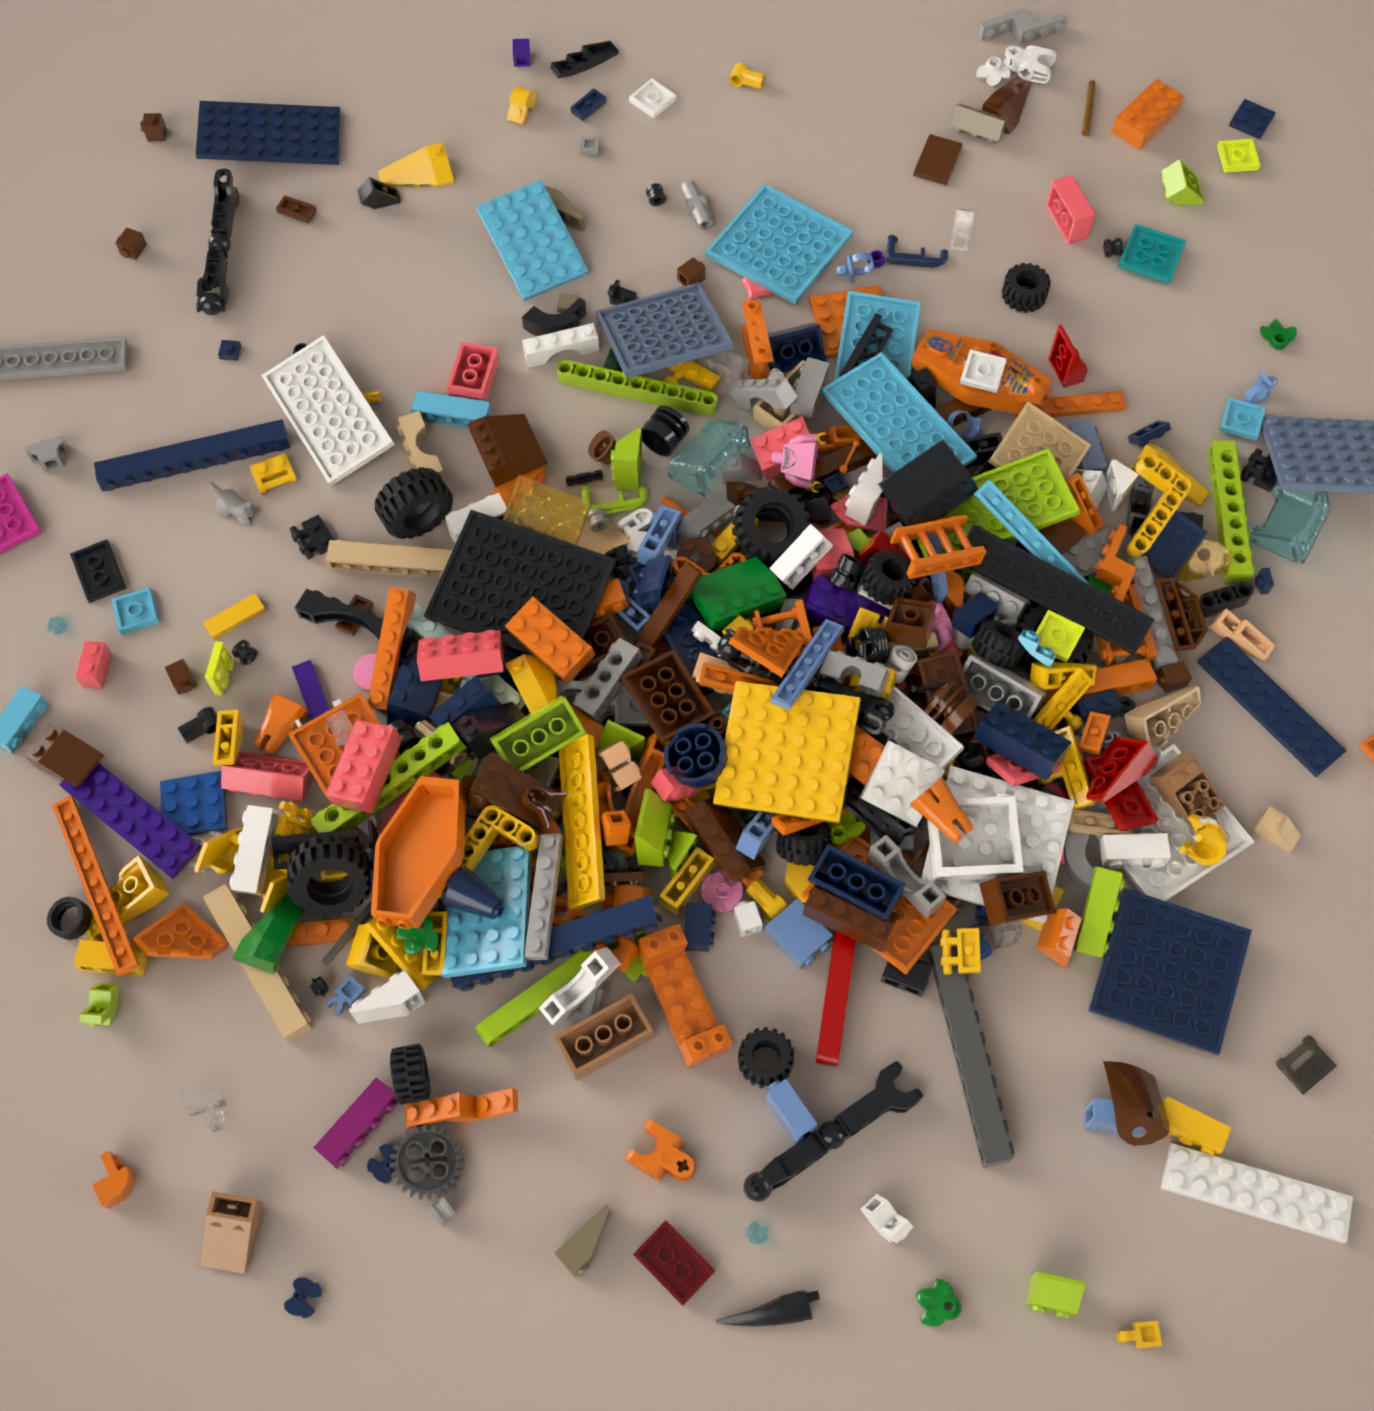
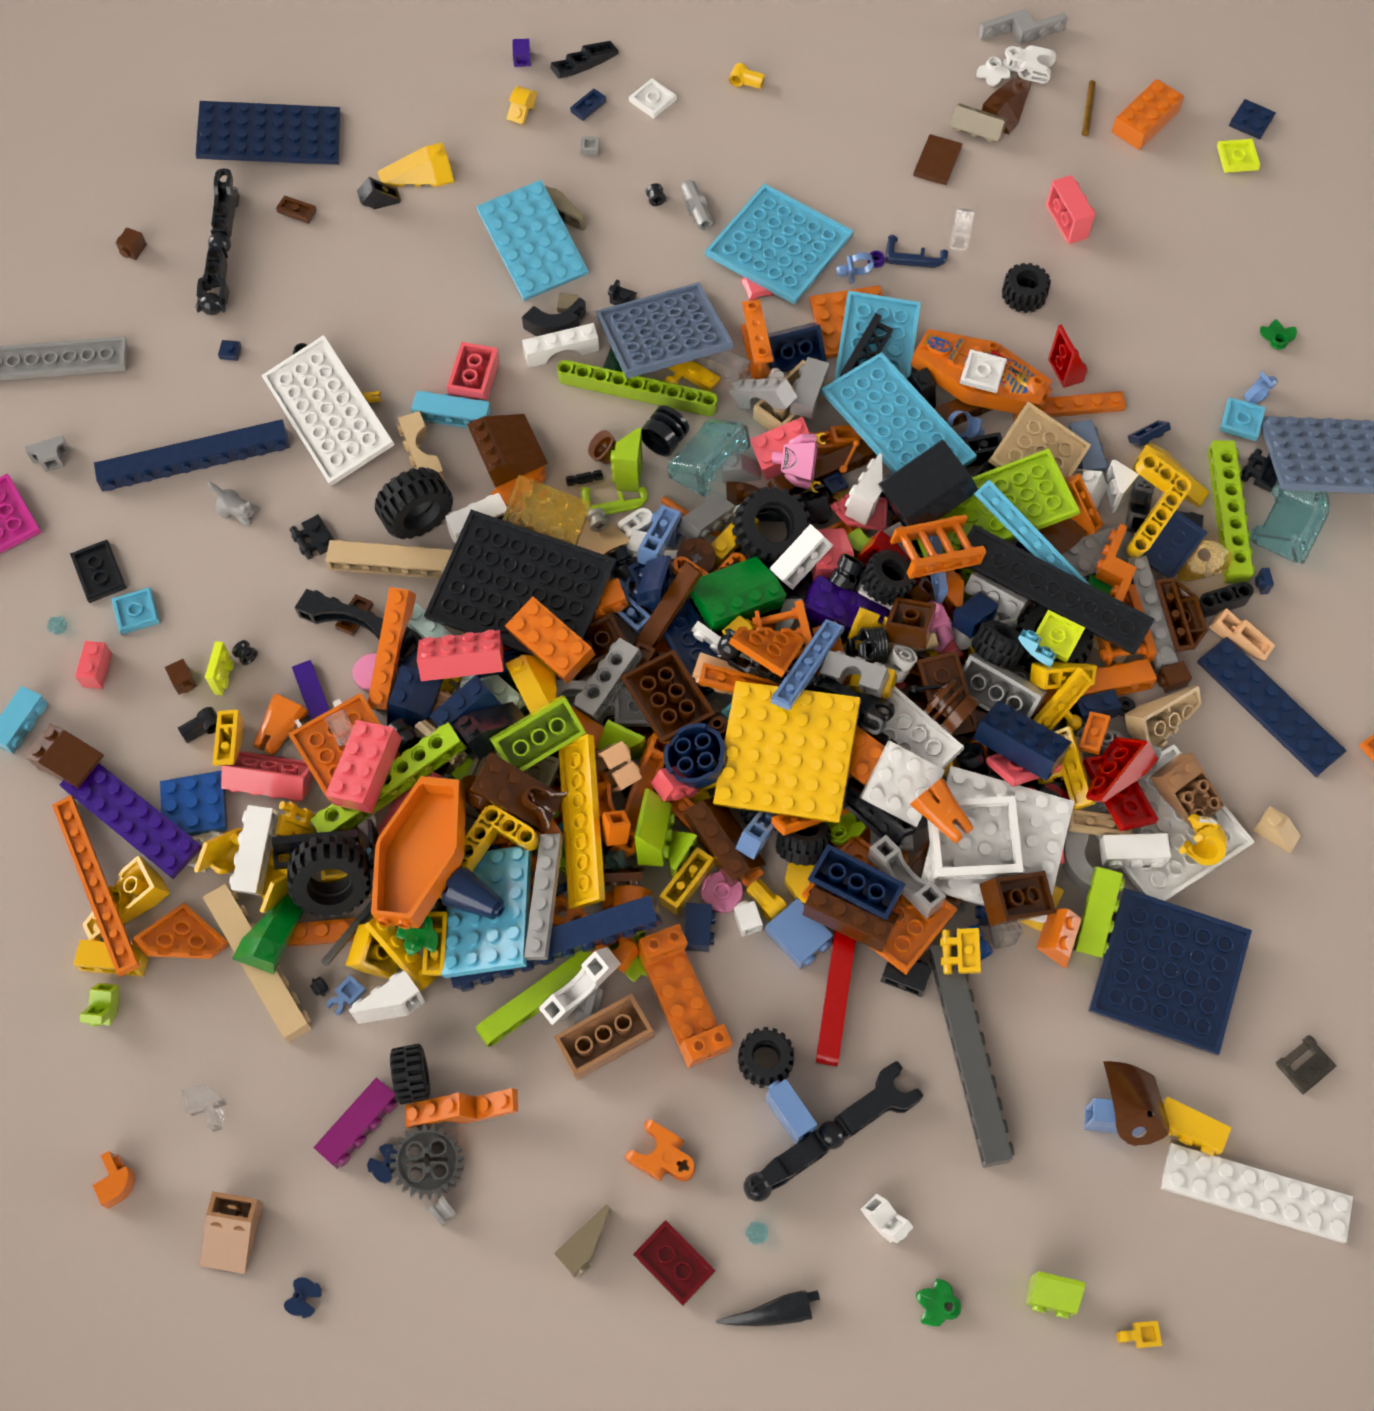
black tyre [47,896,92,940] -> none
reddish brown brick [140,113,167,142] -> none
yellow tile [203,593,266,640] -> none
yellow plate [249,453,297,494] -> none
reddish brown brick [677,257,706,286] -> none
black wheel [1103,238,1123,258] -> none
teal plate [1118,224,1187,284] -> none
lime slope [1161,159,1205,206] -> none

